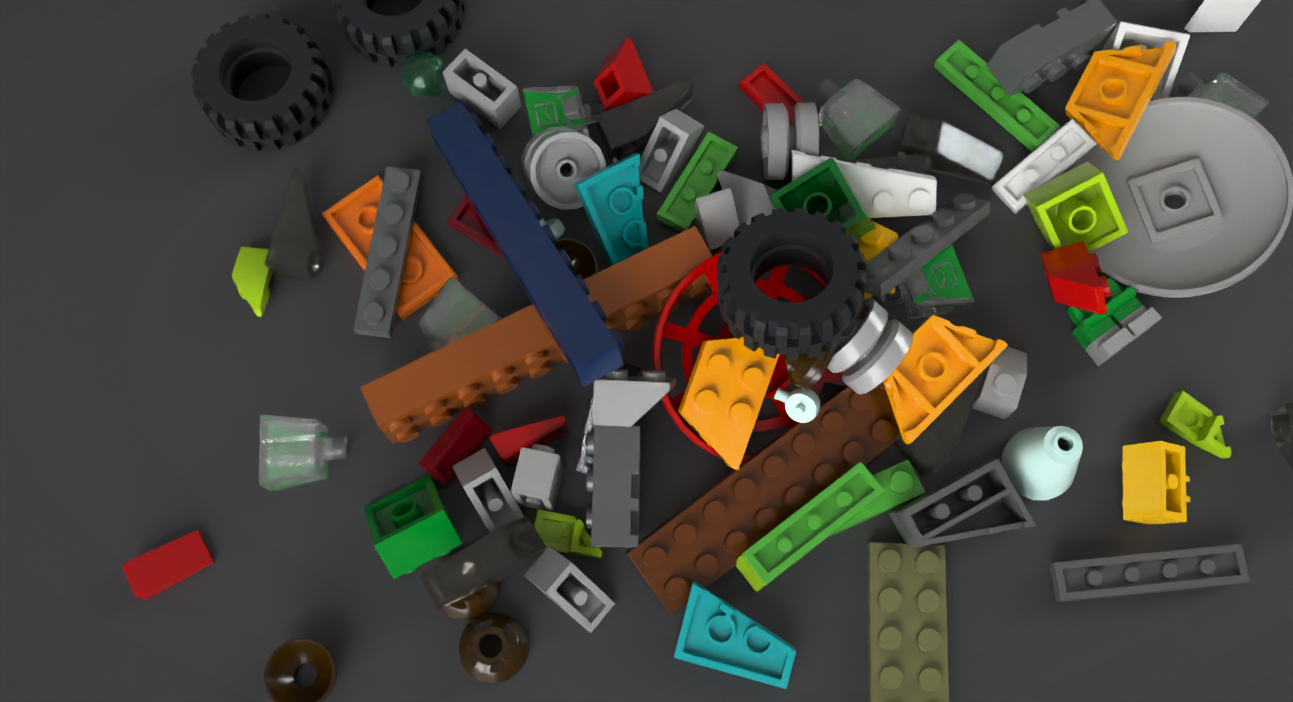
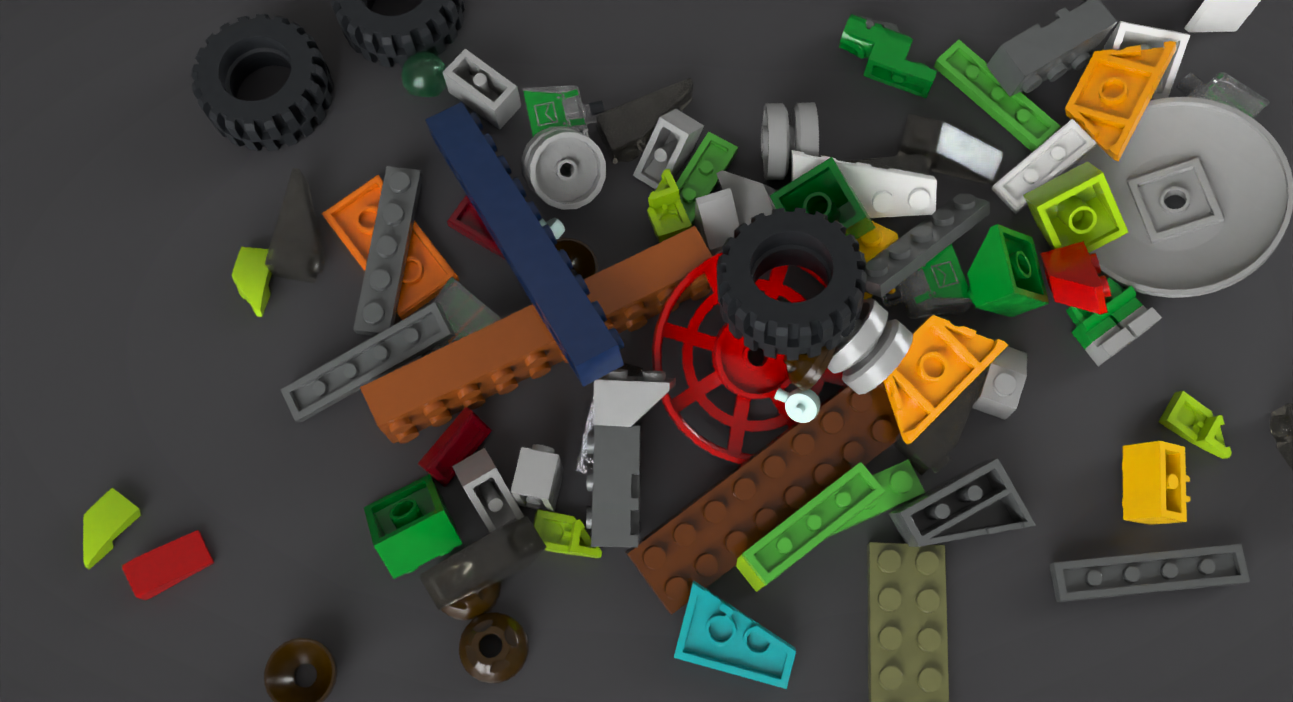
clear torso [259,415,348,491] -> none
red slope [488,416,568,467] -> none
light grey slope [524,546,615,633] -> none
teal wing [573,153,648,266] -> none
red slope [593,38,654,114] -> none
light orange wing [678,337,779,470] -> none
red tile [739,63,805,125] -> none
clear torso [815,78,901,163] -> none
light aqua cone [1001,426,1083,500] -> none
none -> lime slope [83,488,141,570]
none -> dark grey plate [281,302,456,422]
none -> lime slope [647,169,692,243]
none -> green plate [838,14,937,99]
none -> green slope [967,224,1049,317]

